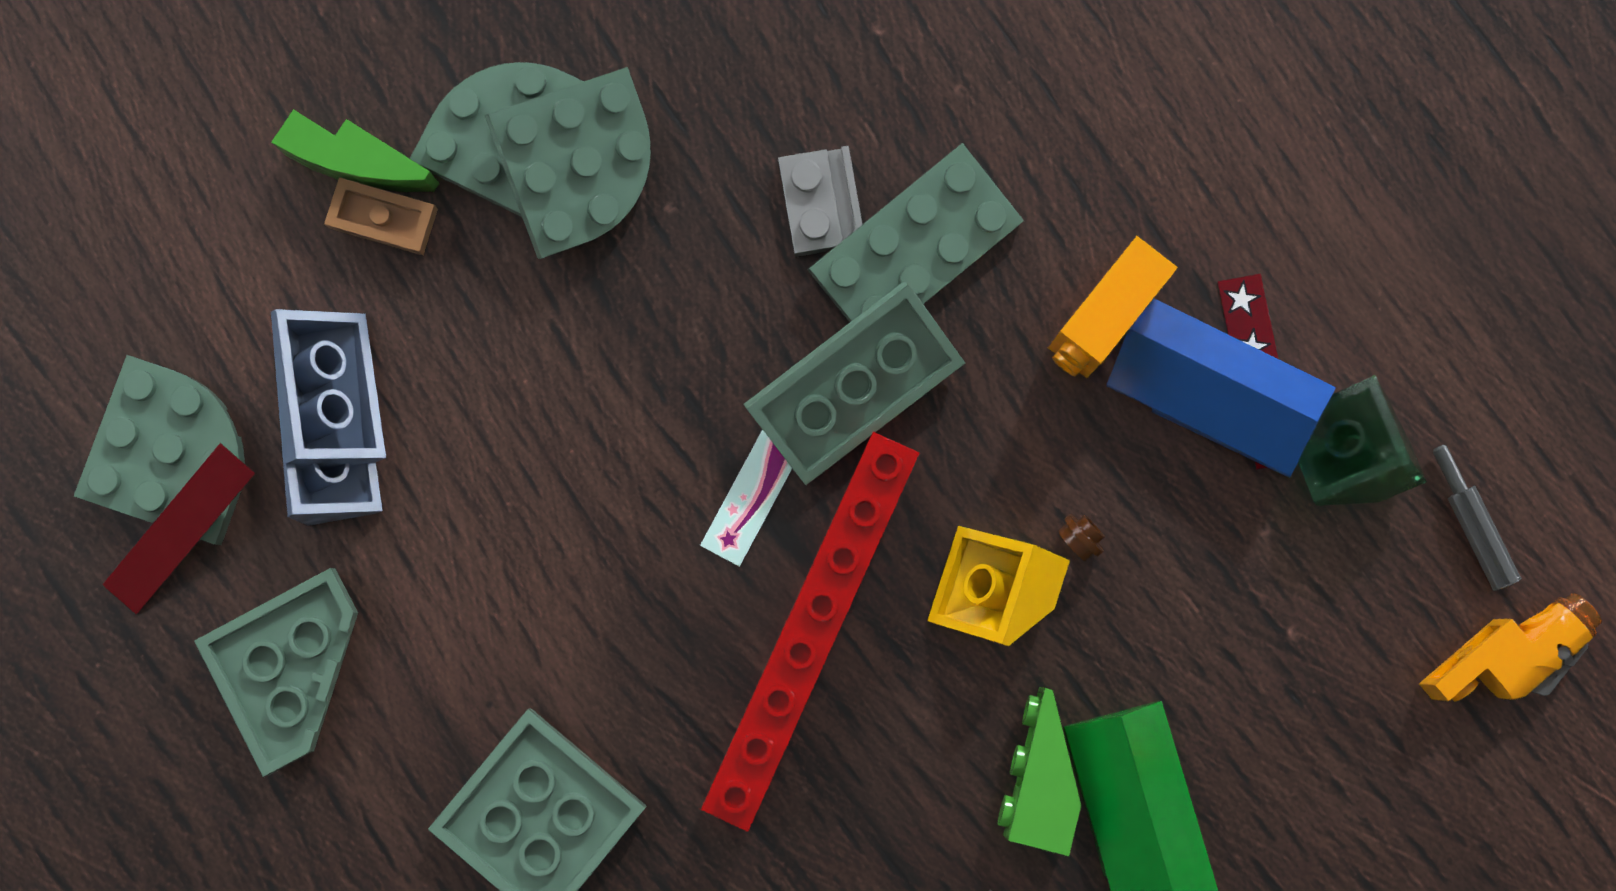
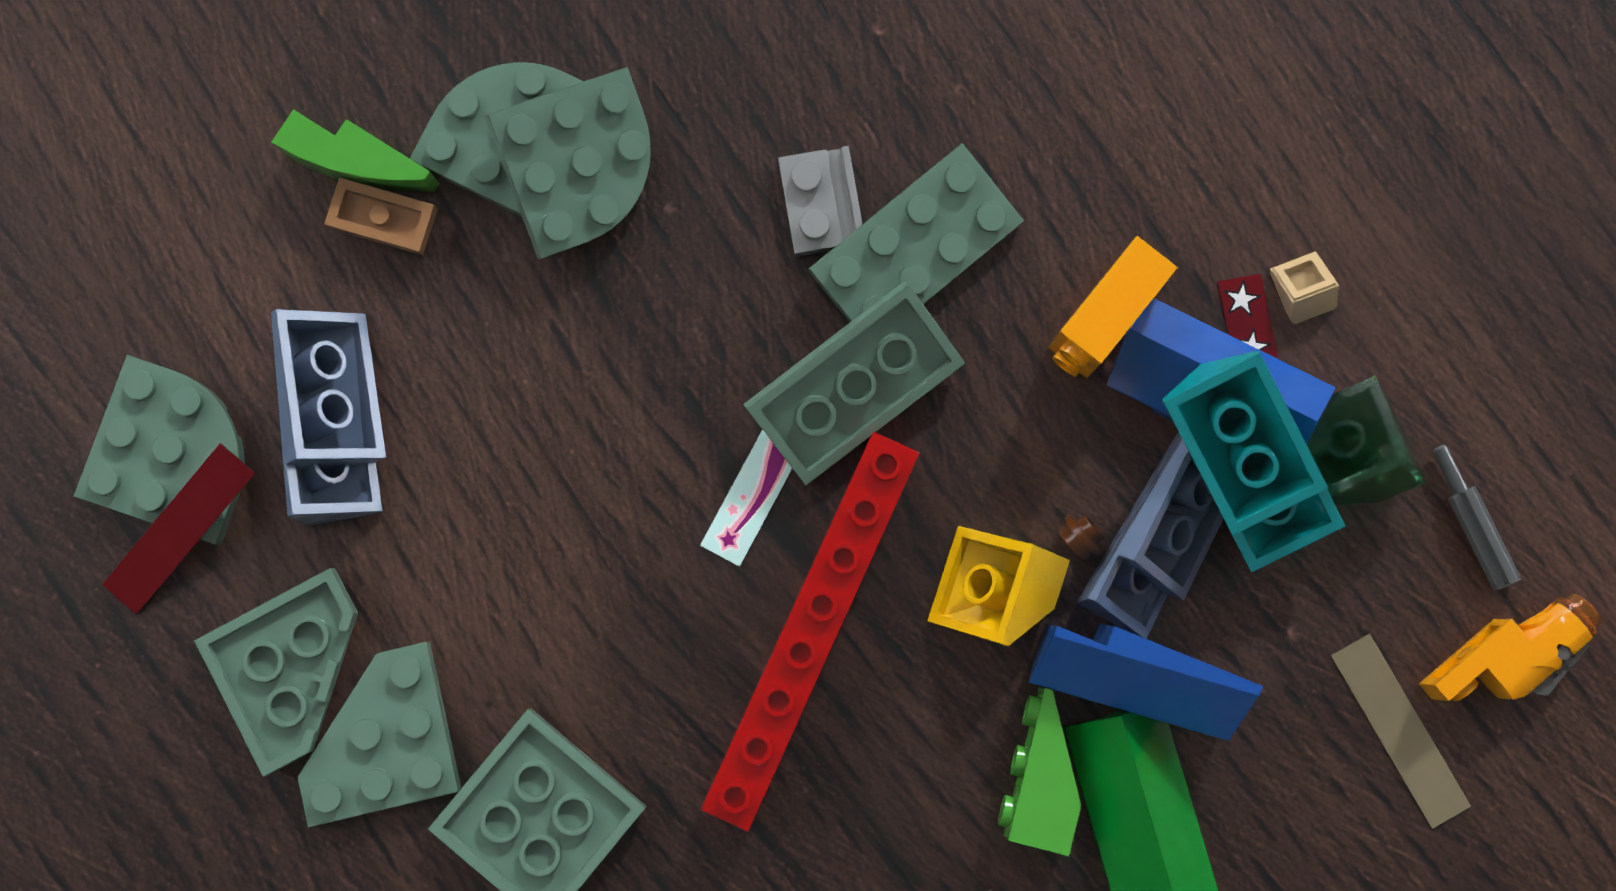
none -> sand green plate [298,642,462,827]
none -> blue slope [1028,624,1263,741]
none -> sand blue slope [1075,432,1223,639]
none -> teal slope [1162,350,1345,572]
none -> tan slope [1270,251,1339,324]
none -> dark tan sticker [1331,633,1471,829]

